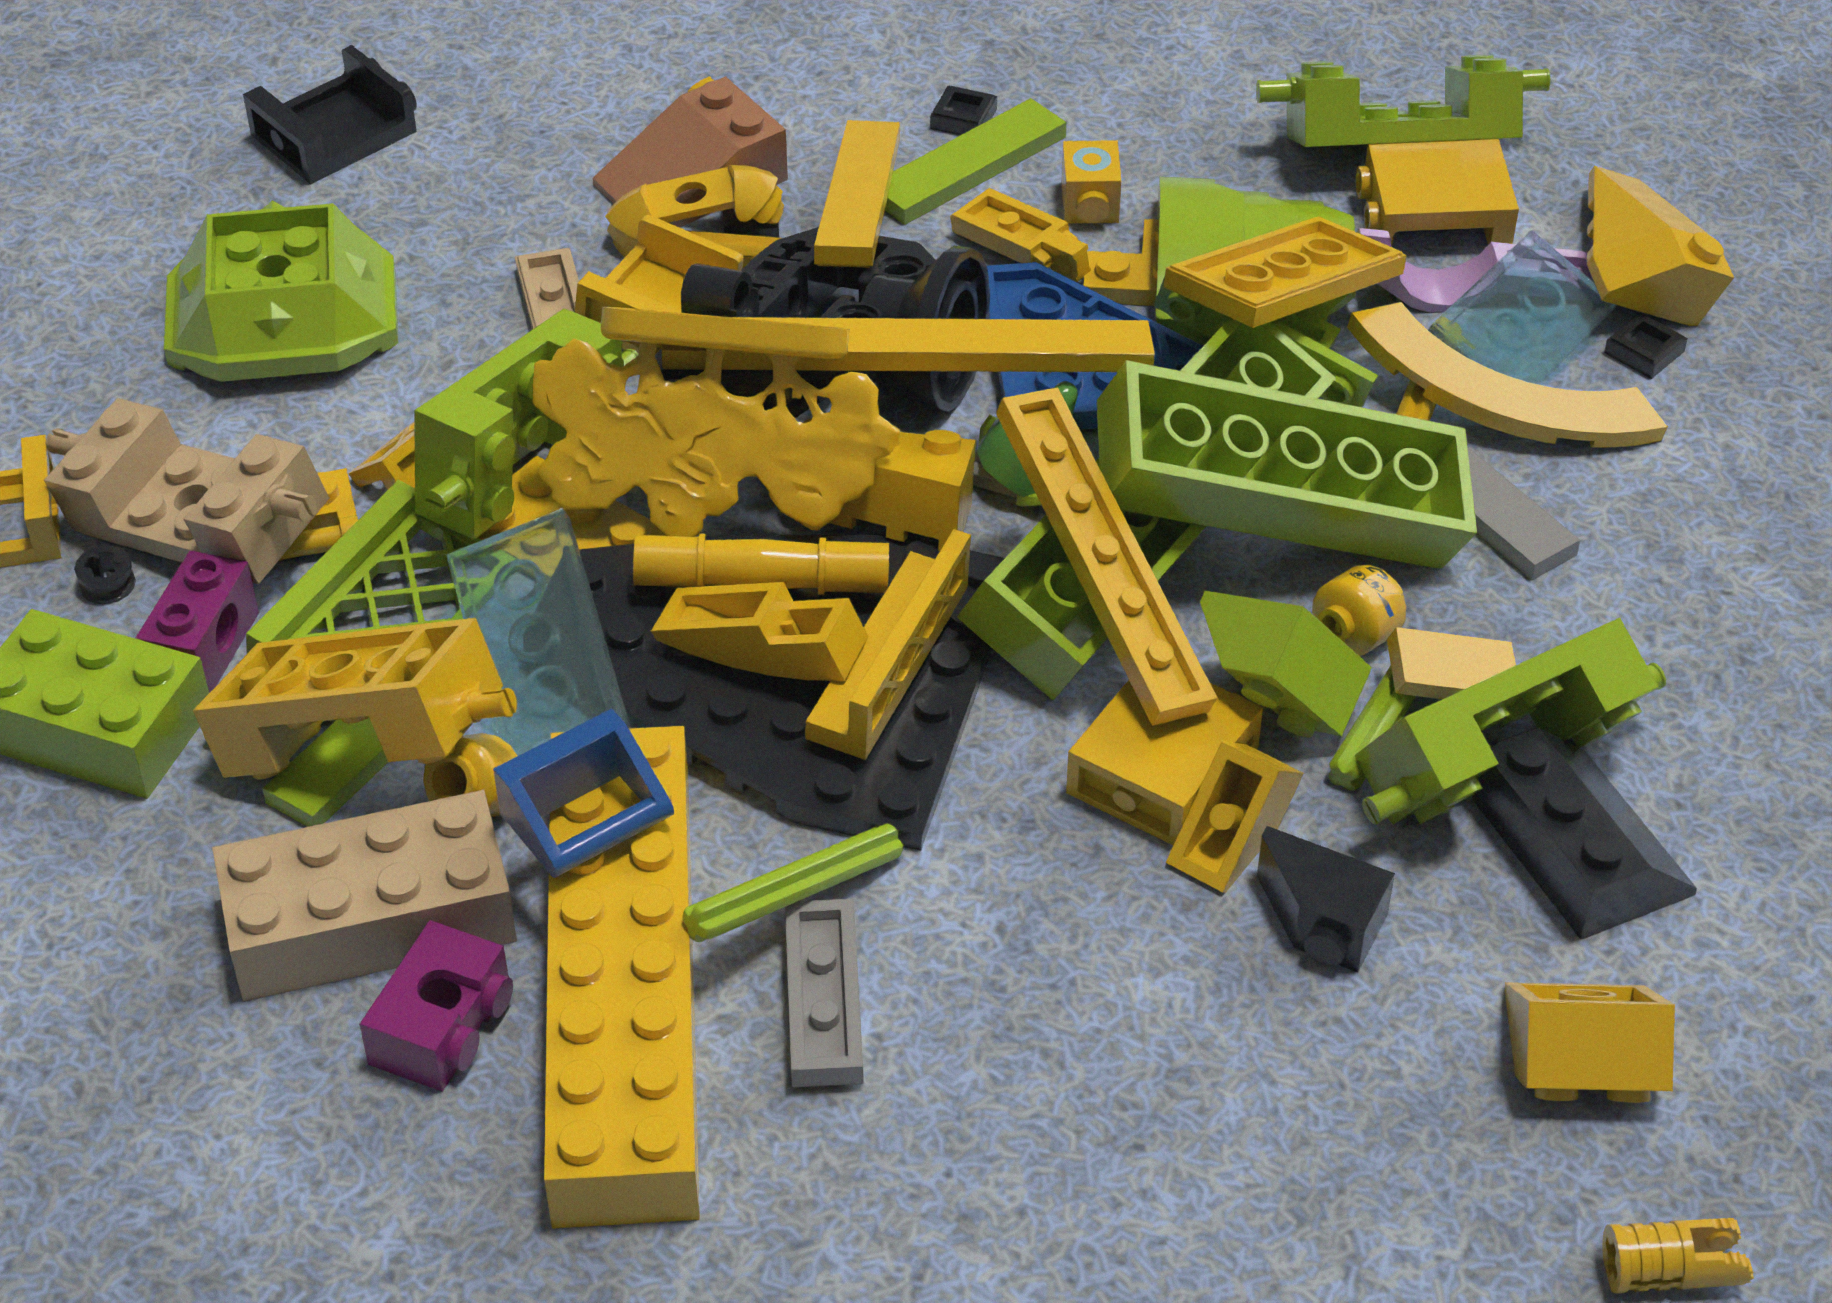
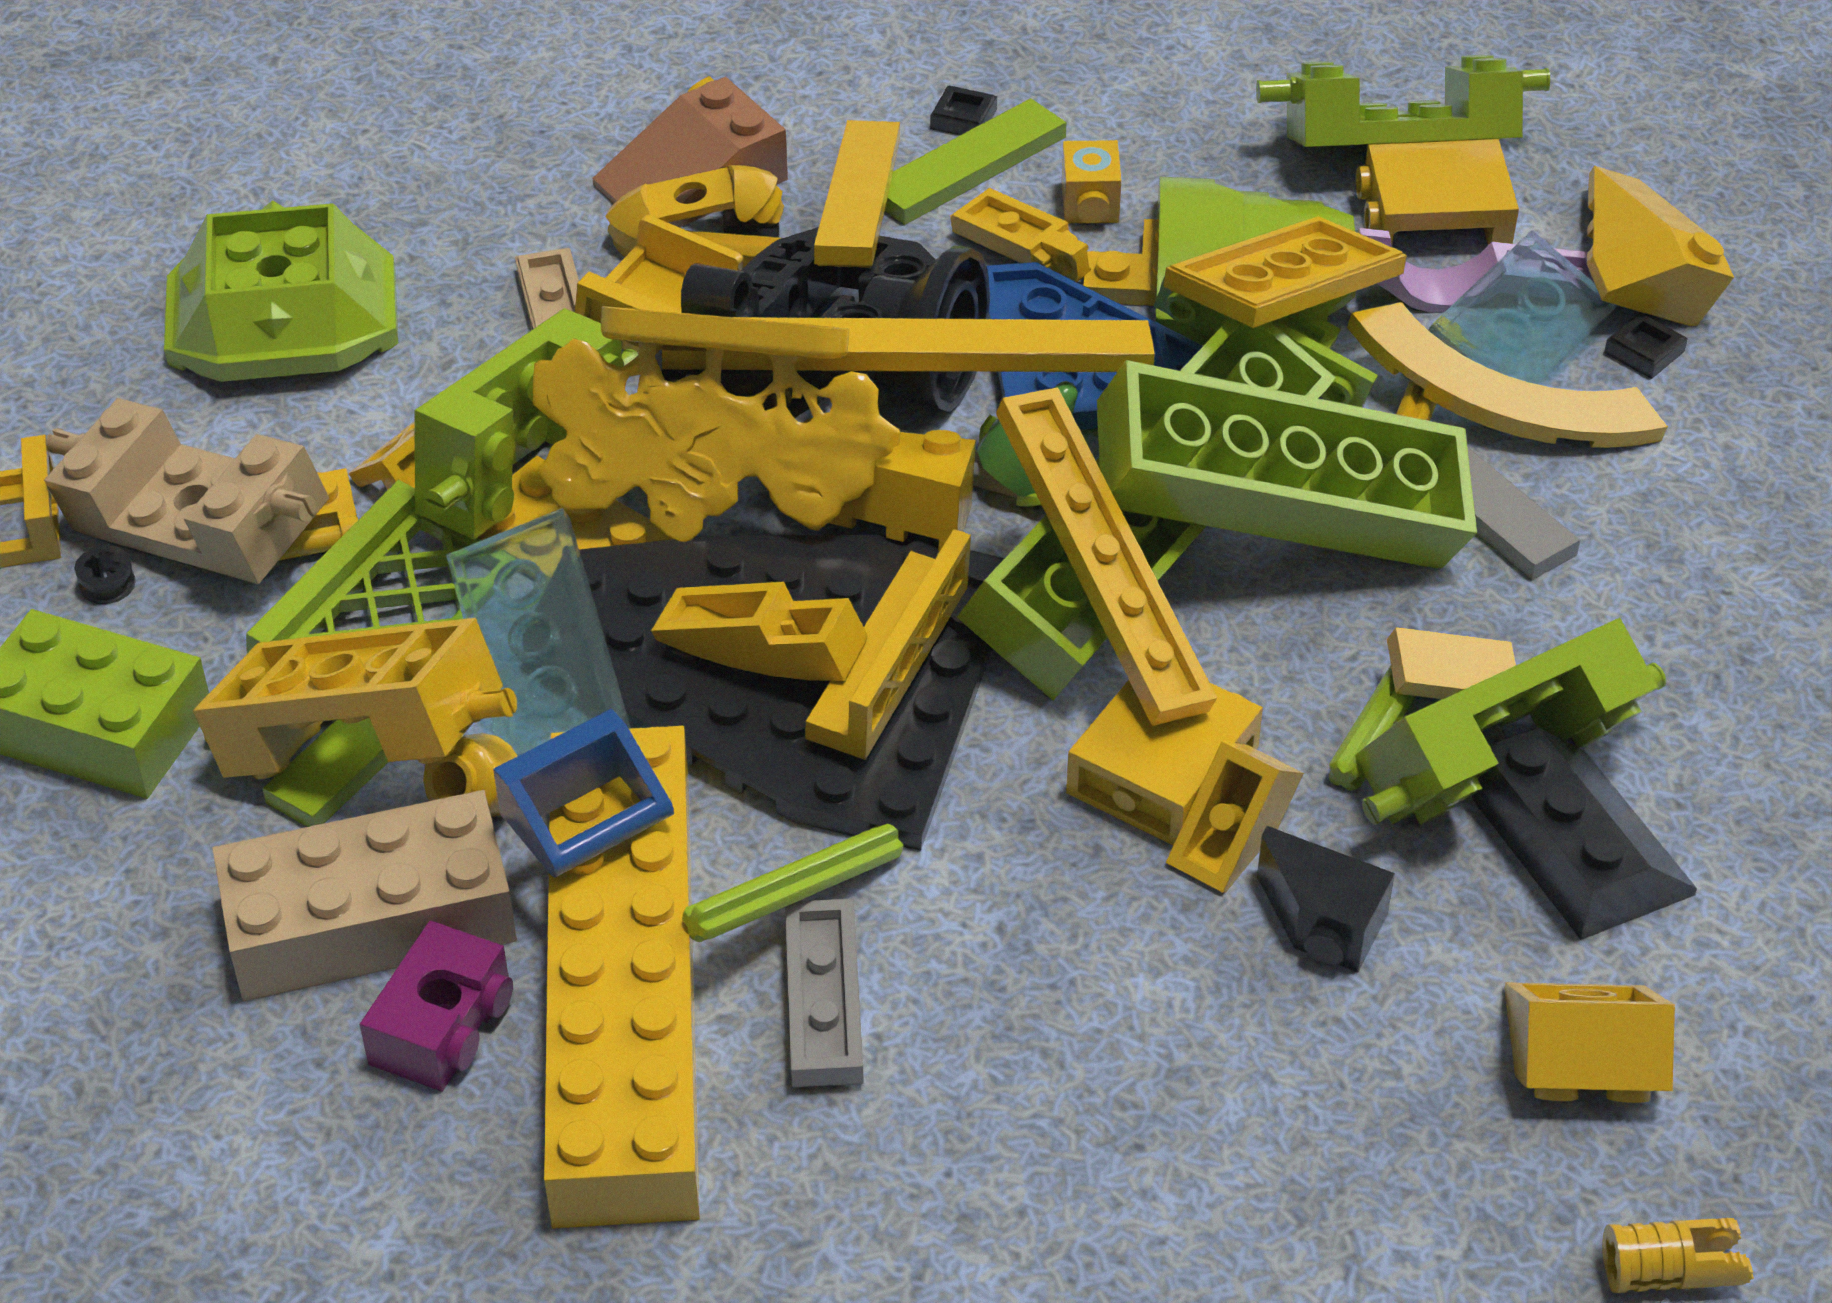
magenta brick [135,550,259,693] -> none
black panel [243,45,417,184] -> none
yellow piece [633,534,889,595] -> none
lime slope [1200,591,1372,738] -> none
yellow head [1312,565,1406,656] -> none

